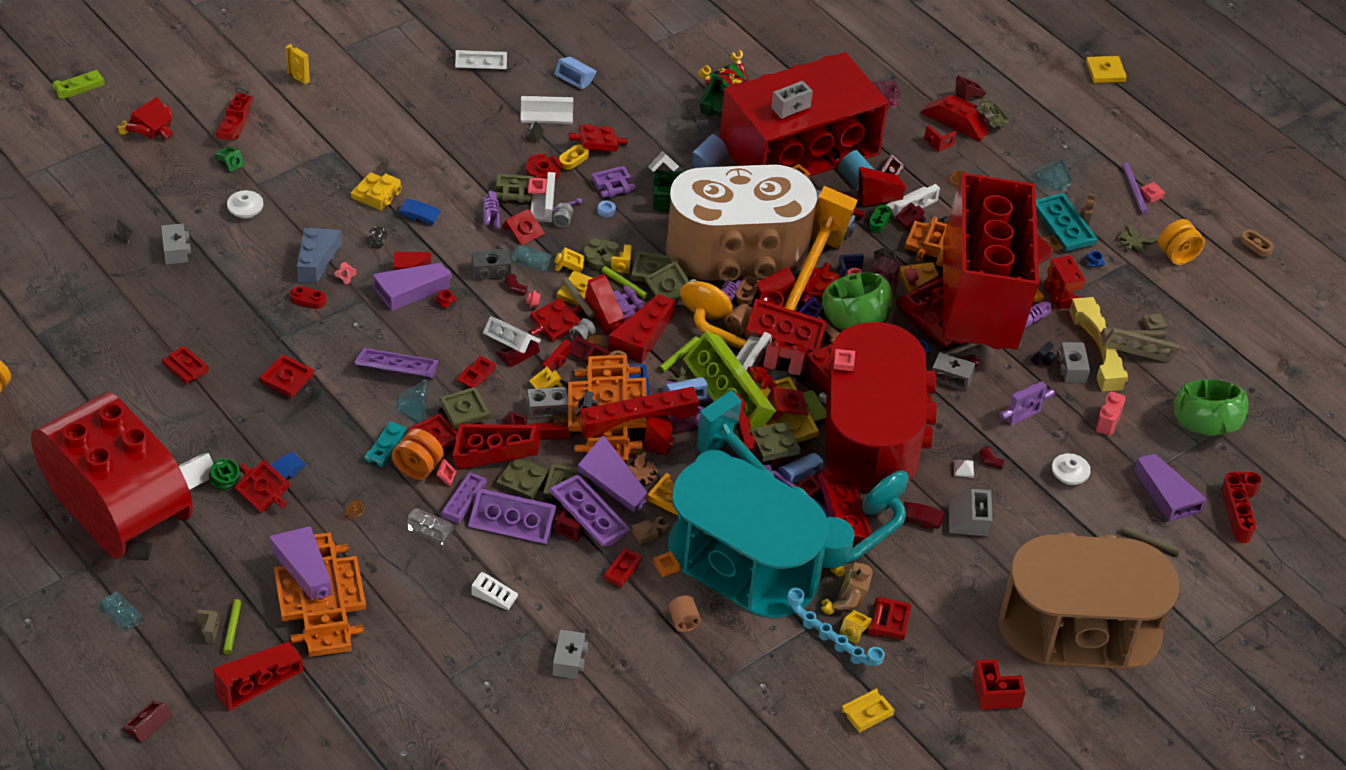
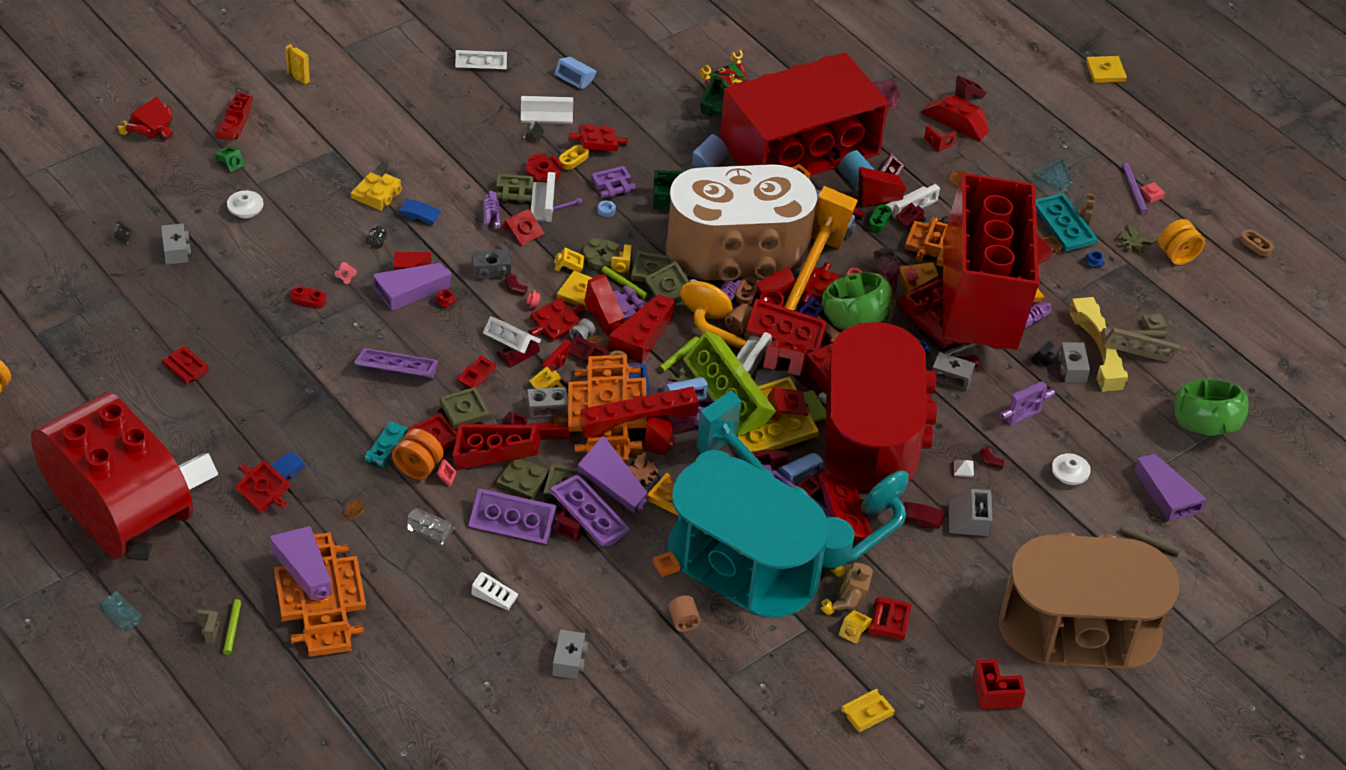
lime plate [52,70,105,99] -> none
dark red slope [122,700,172,743] -> none
green wheel [209,458,239,490] -> none
red wedge [213,641,303,711] -> none
red plate [259,354,314,398] -> none
sand blue wedge [297,228,342,283] -> none
clear light blue slope [396,379,428,424] -> none
medium lavender plate [441,472,487,524] -> none
clear light blue plate [511,244,552,272] -> none
coral slope [528,178,547,195] -> none
light grey wheel [552,203,574,228] -> none
dark tan bar [562,277,596,318] -> none
black tile [575,391,599,417] -> none
red plate [604,548,642,588] -> none
medium nougat plate [631,516,669,545] -> none
white panel [648,151,679,172] -> none
red plate [736,393,756,452] -> none
red plate [746,366,777,390] -> none
olive plate [750,422,800,462] -> none
light grey brick [771,81,813,119] -> none
medium azure bar [787,588,885,667] -> none
coral plate [834,349,855,371] -> none
dark blue bracket [838,254,864,278] -> none
olive plate [977,98,1009,128] -> none
red piece [1044,255,1086,310] -> none
coral brick [1096,391,1125,436] -> none
red beam [1221,472,1262,543] -> none

